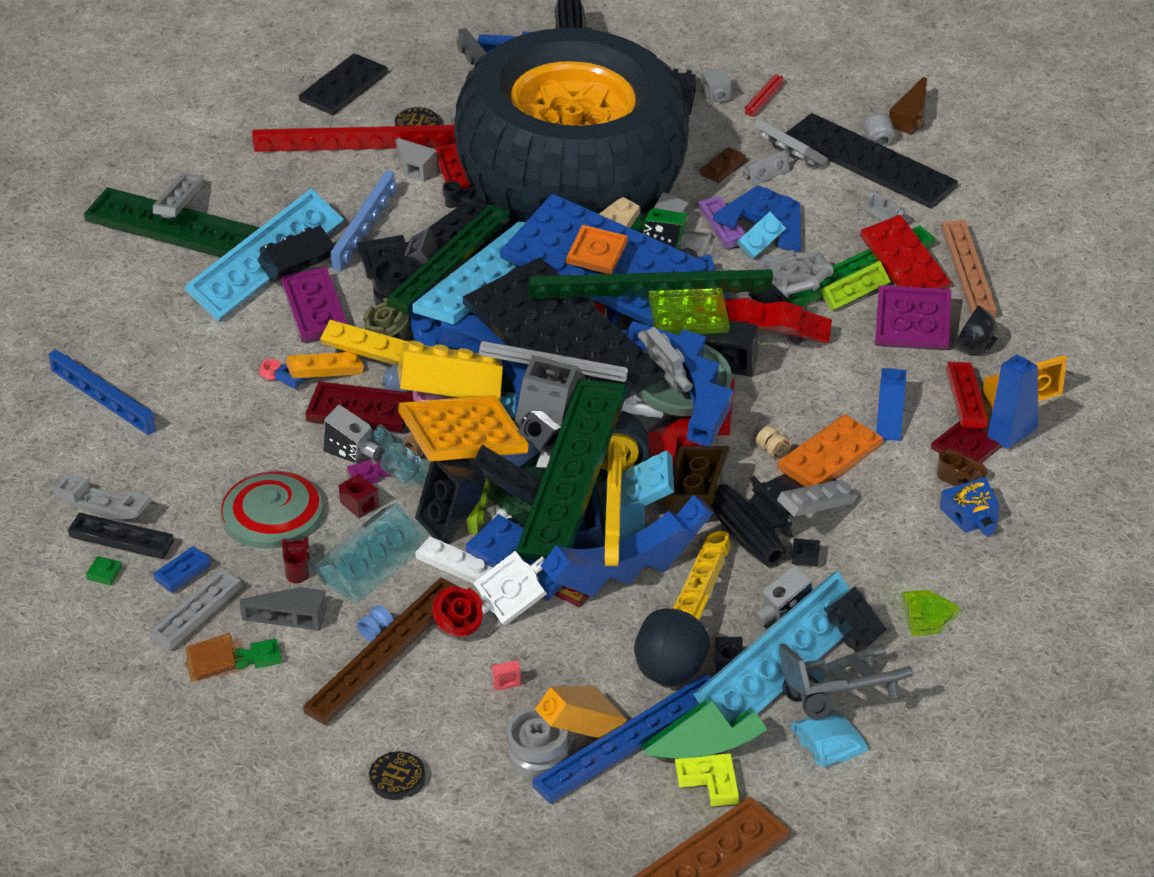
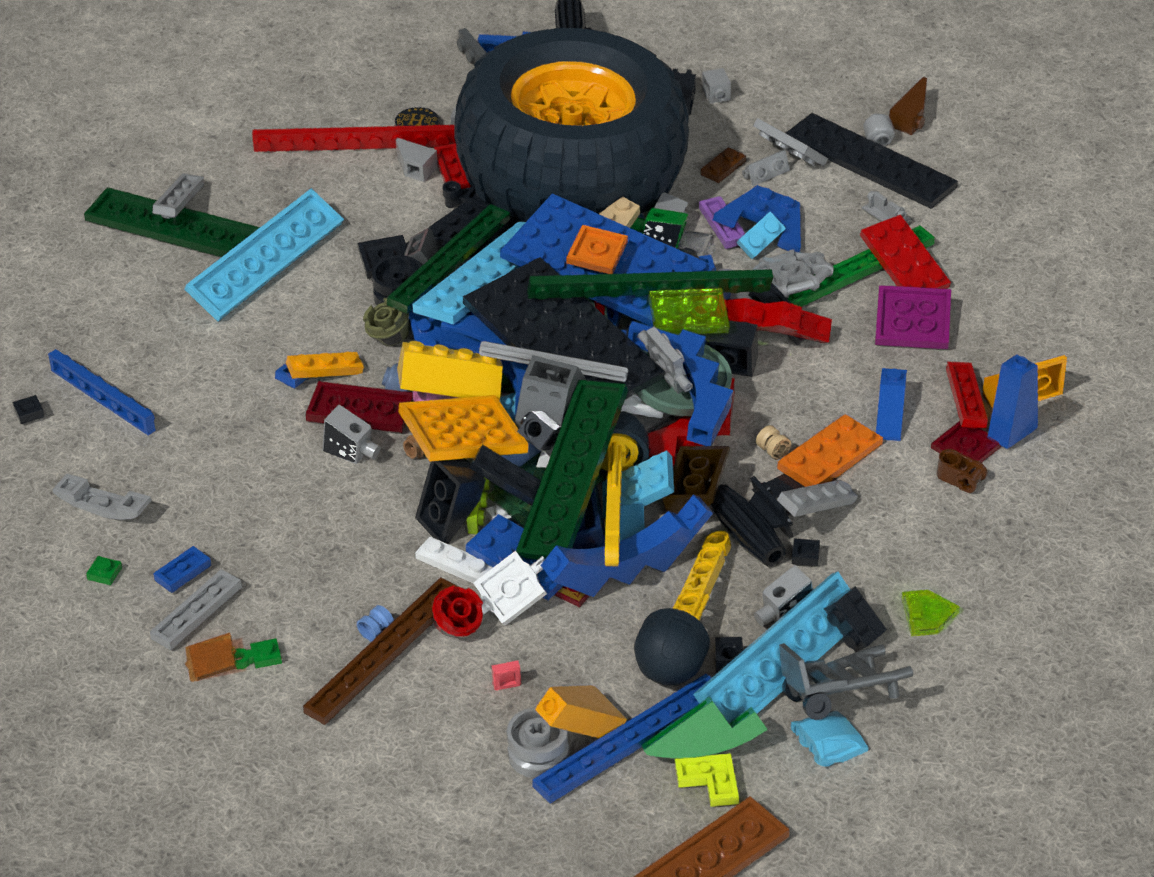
black plate [68,512,174,559] -> none
sand green dish [220,471,323,549] -> none
dark grey slope [239,587,327,631] -> none
black brick [257,225,335,283] -> none
coral plate [259,359,281,380] -> none
magenta plate [281,267,348,342] -> none
dark red piece [282,536,310,584] -> none
black plate [299,53,388,116] -> none
clear light blue slope [312,502,425,604] -> none
yellow plate [320,320,409,365] -> none
medium blue plate [331,170,398,271] -> none
dark red brick [338,473,379,518] -> none
magenta plate [347,458,395,484] -> none
black tile [369,751,426,801] -> none
clear light blue piece [373,424,426,484] -> none
red axle [745,74,783,117] -> none
lime plate [820,261,891,311] -> none
blue torso [940,477,999,536] -> none
nougat plate [942,220,997,317] -> none
black cylinder [952,305,998,355] -> none
none -> black plate [12,395,44,424]

